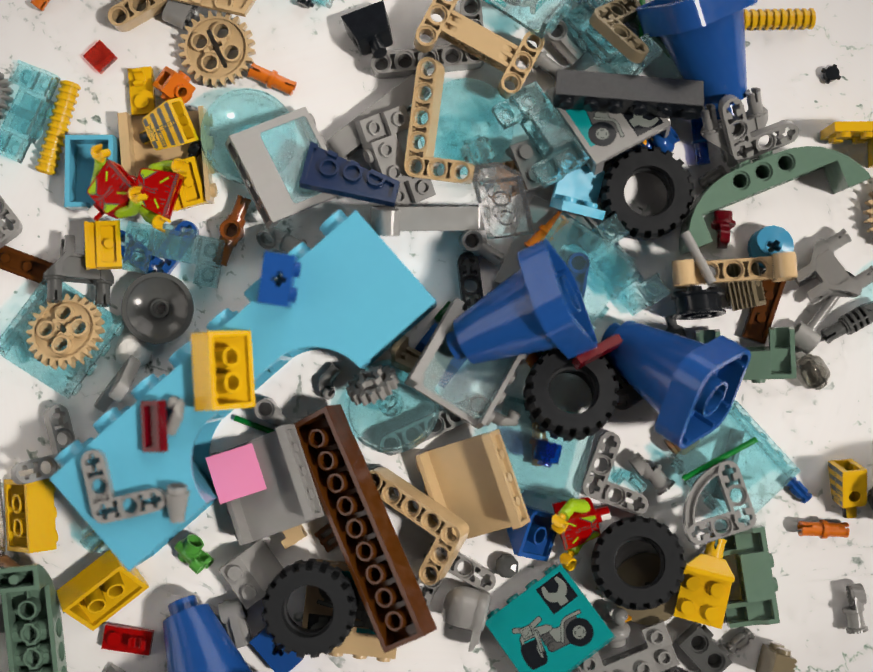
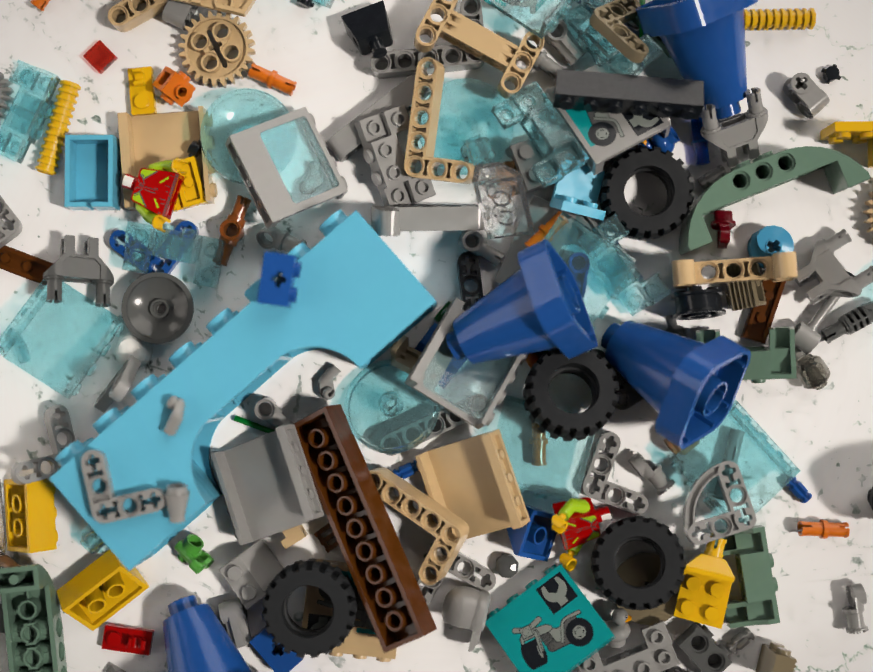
tan gear [26,294,105,370] -> none
yellow plate [84,220,122,270] -> none
torso [87,144,149,221] -> none
yellow torso [139,97,199,150] -> none
dark red tile [140,400,168,452] -> none
yellow slope [191,330,256,411] -> none
bright pink tile [205,443,267,505] -> none
dark blue wing [299,141,400,207] -> none
light grey gear [346,364,399,406] -> none
light grey arm [492,409,521,426] -> none
clear blue plate [533,439,563,467] -> none
dark red tile [572,334,623,370] -> none
clear light blue arm [611,468,647,493] -> none
light grey piece [681,230,717,285] -> none
green axle [681,437,758,482] -> none
light grey beam [718,94,799,162] -> none
yellow torso [828,459,867,518] -> none
none -> blue piece [392,460,419,479]
none -> light grey piece [783,72,830,119]

